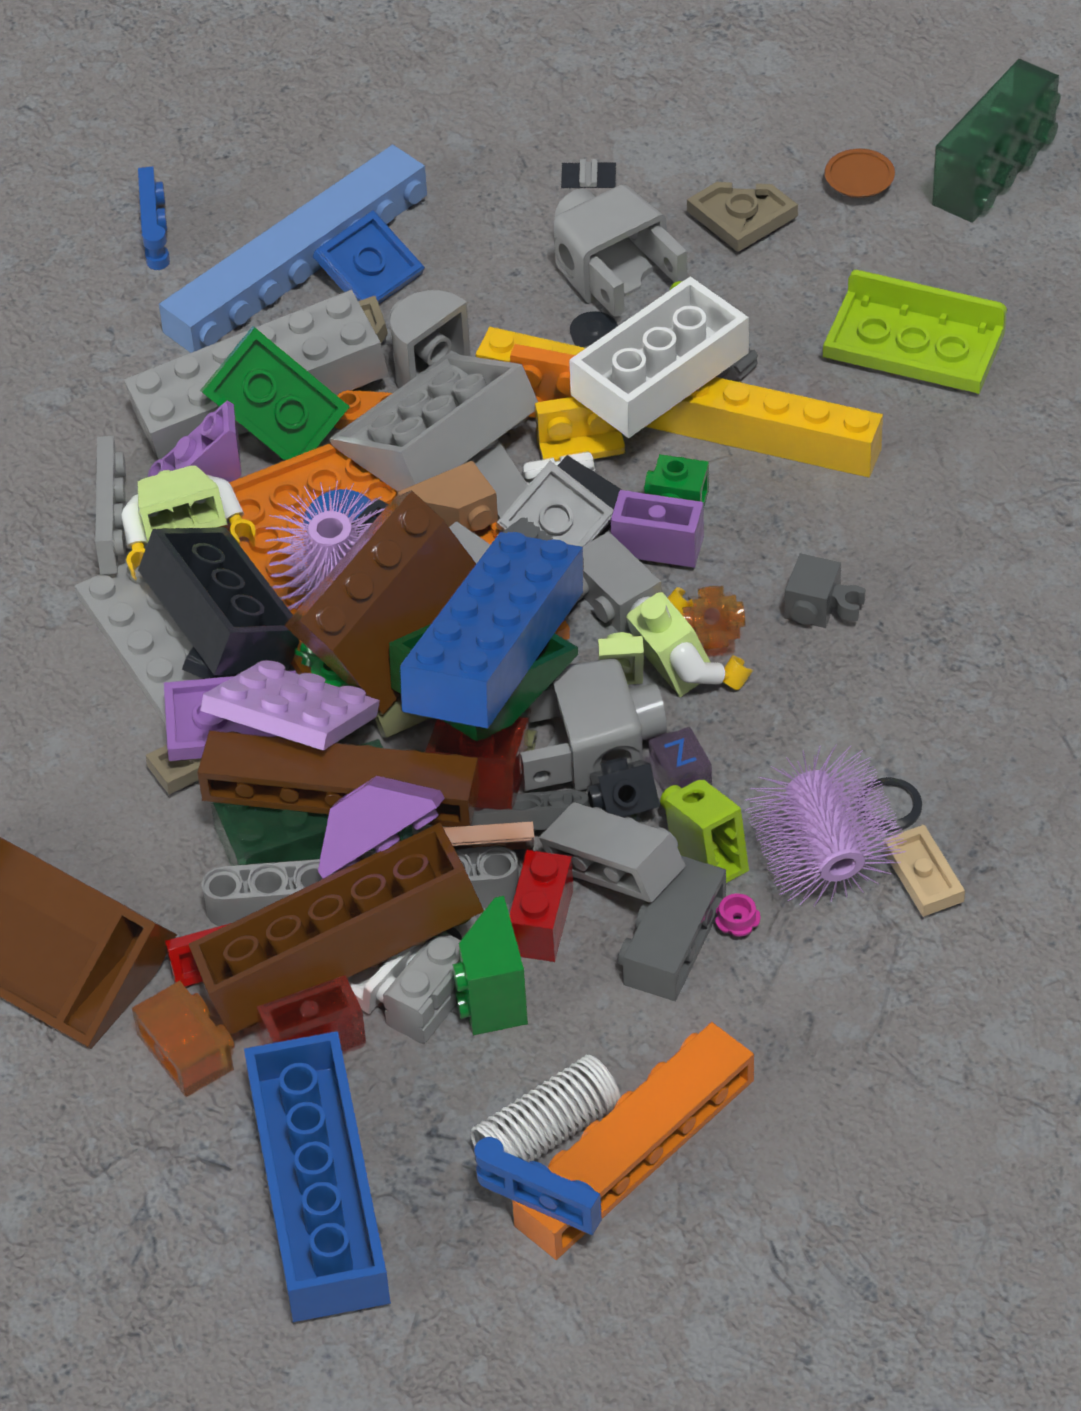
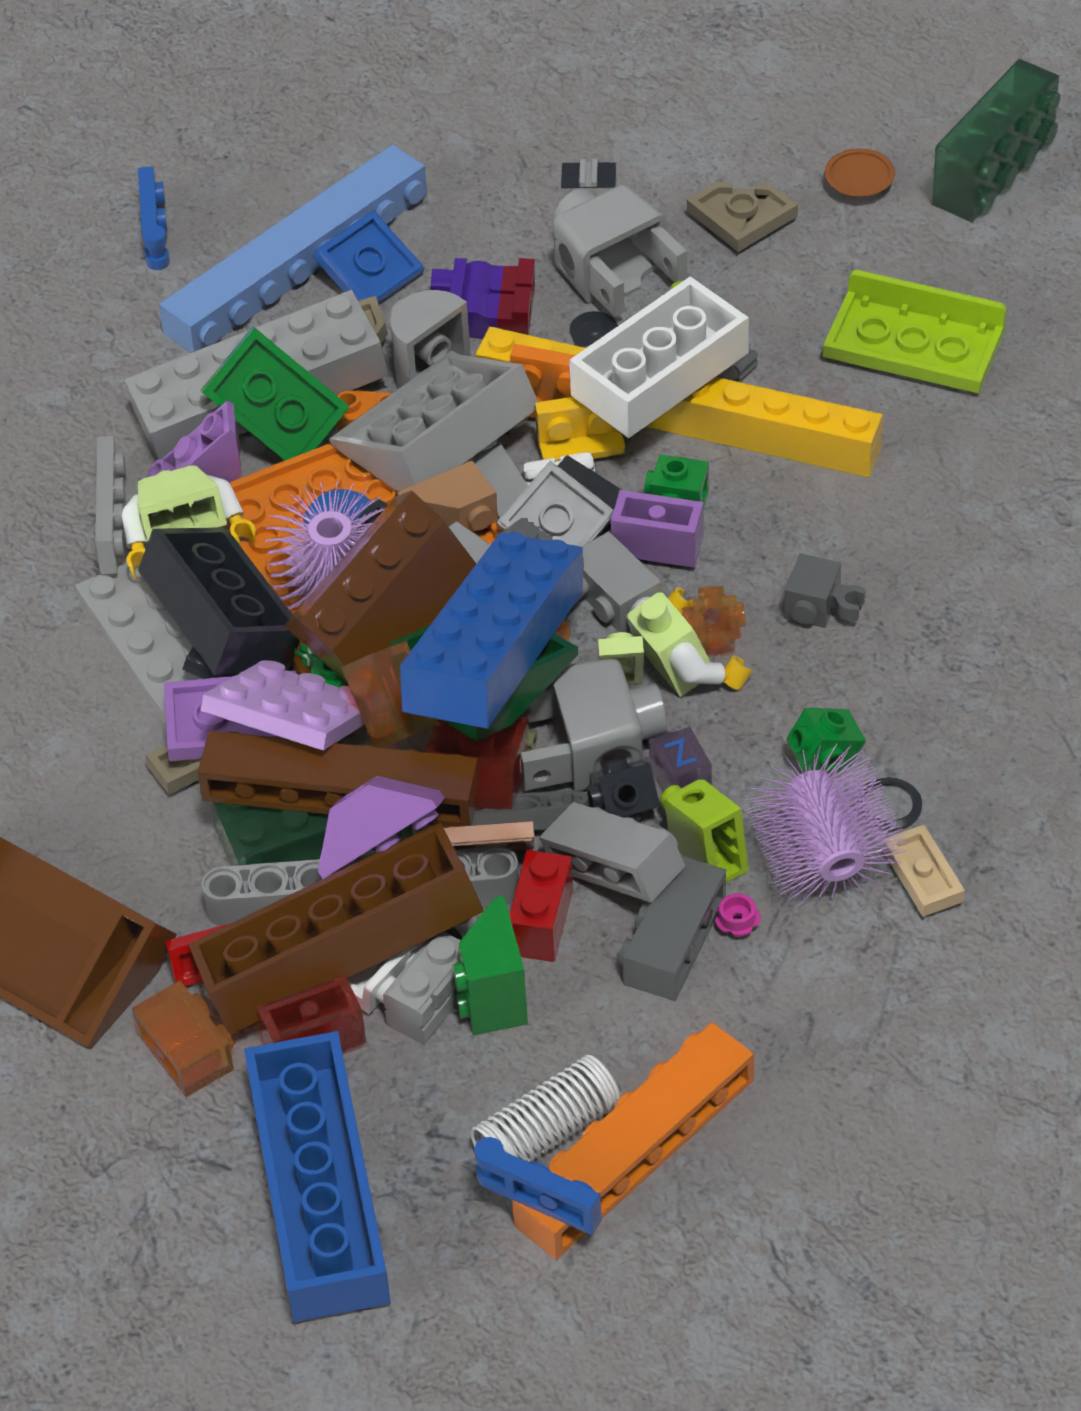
none -> clear orange brick [341,641,440,748]
none -> hips [430,258,535,338]
none -> green brick [786,708,866,772]

